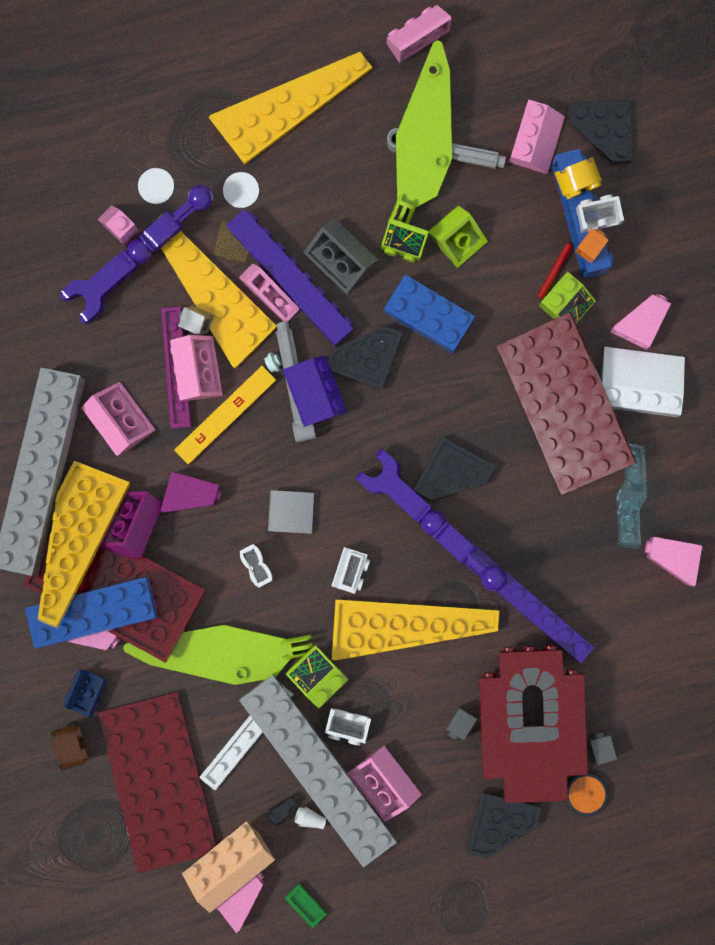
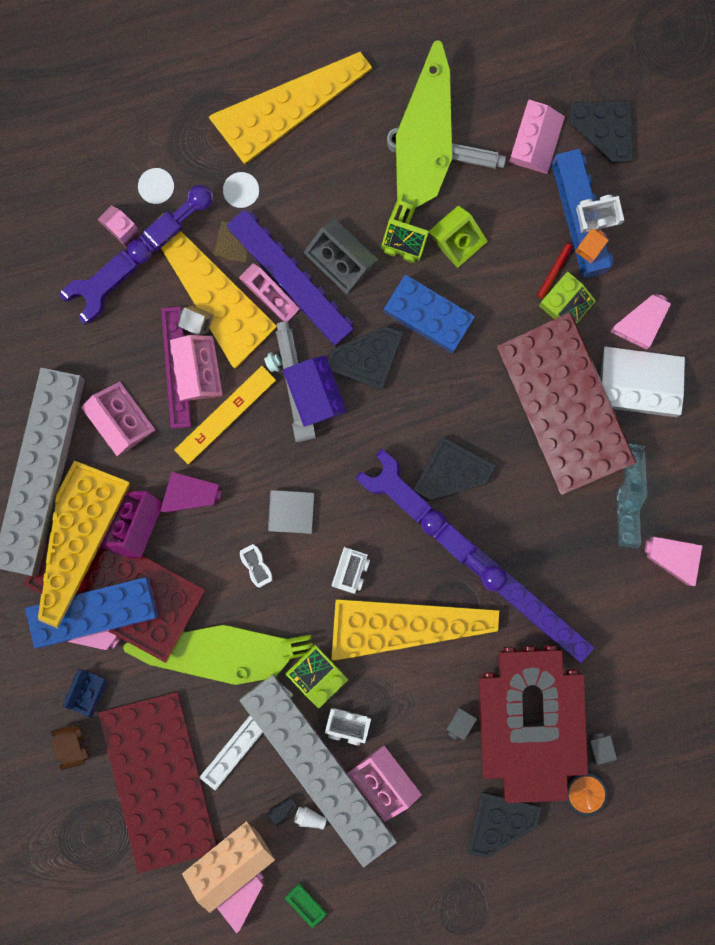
bright pink slope [387,5,452,63] -> none
yellow brick [554,157,602,200] -> none

